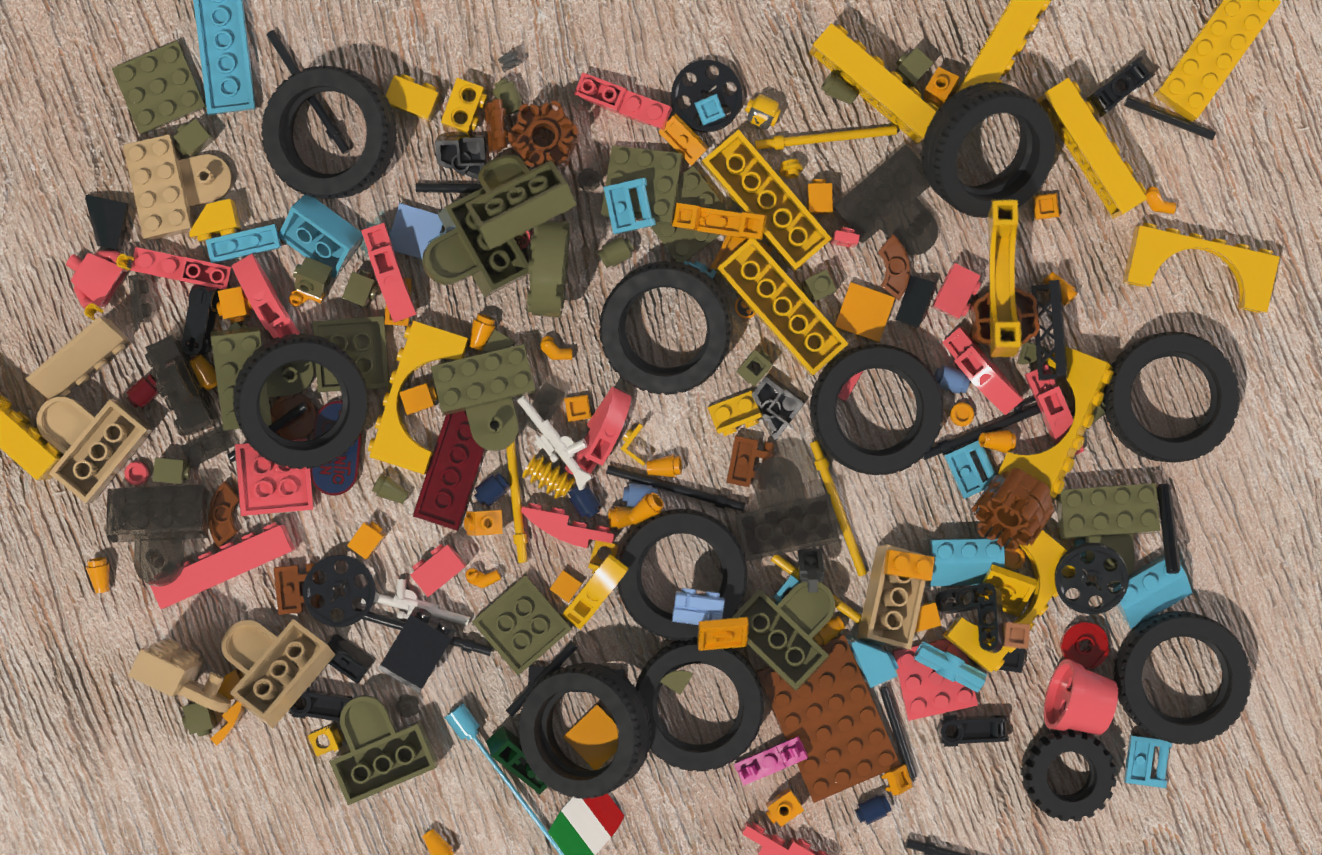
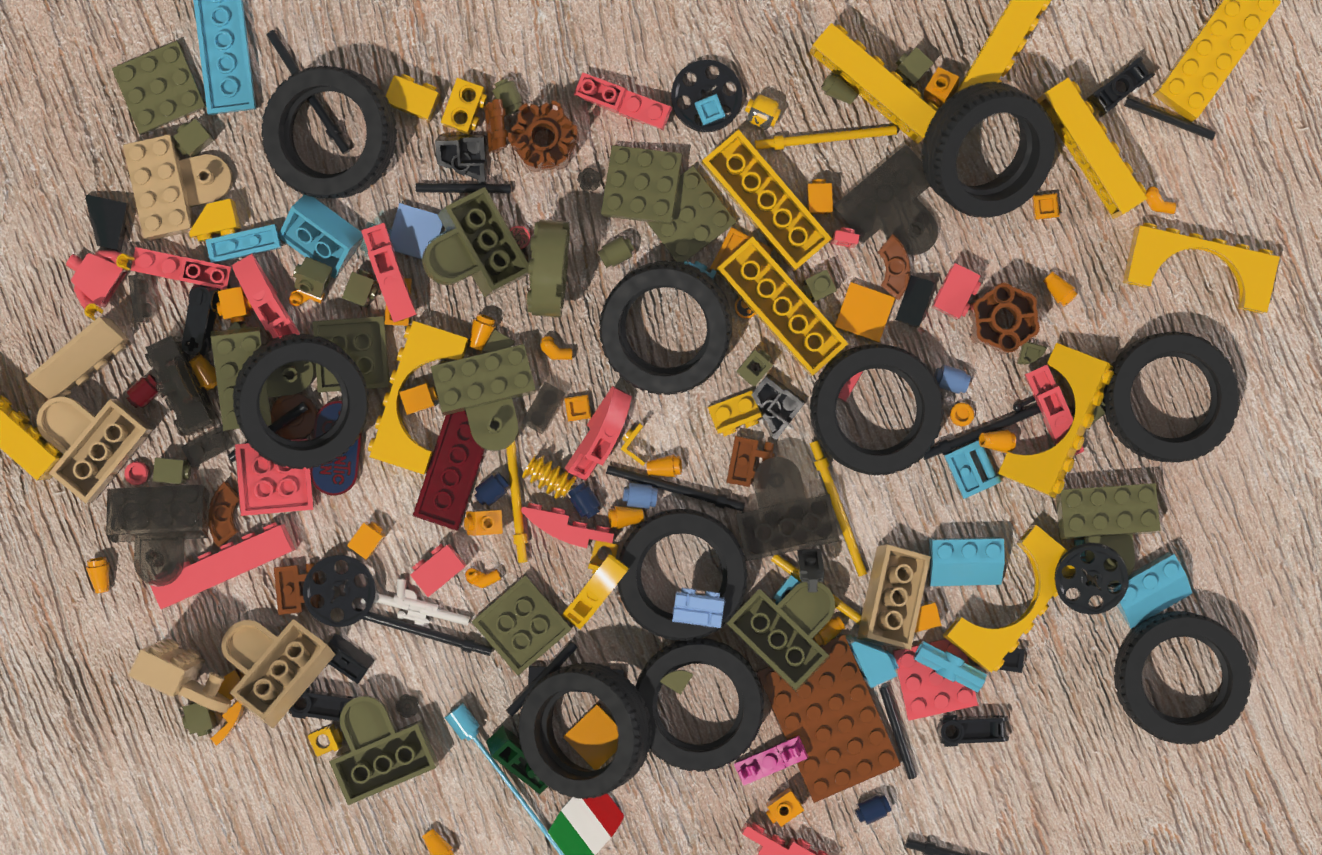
olive cone [372,474,409,504] -> none
black slope [378,607,456,693] -> none
olive brick [465,155,577,249] -> none
dark grey bush [498,51,522,71] -> none
white piece [517,395,593,490] -> none
light orange tile [549,570,582,603] -> none
medium azure plate [603,178,656,235] -> none
light orange cone [628,492,664,525] -> none
light orange plate [658,114,709,166] -> none
light orange slope [672,203,766,240] -> none
light orange tile [698,617,748,651] -> none
yellow plate [779,159,803,179] -> none
light orange tile [881,764,913,796] -> none
light orange plate [884,550,934,581] -> none
black beam [934,583,1004,653] -> none
coral slope [942,327,1024,415] -> none
dark orange piece [972,468,1055,552] -> none
yellow plate [979,564,1037,617] -> none
yellow arch [988,200,1021,357] -> none
light orange tile [1004,547,1025,570] -> none
nougat tile [1004,622,1030,649] -> none
black tyre [1021,729,1117,822] -> none
black fence [1031,280,1068,381] -> none
coral piece [1044,659,1118,735] -> none
red plate [1059,621,1109,669] -> none
medium azure plate [1124,735,1172,788] -> none
black axle [1157,483,1180,574] -> none

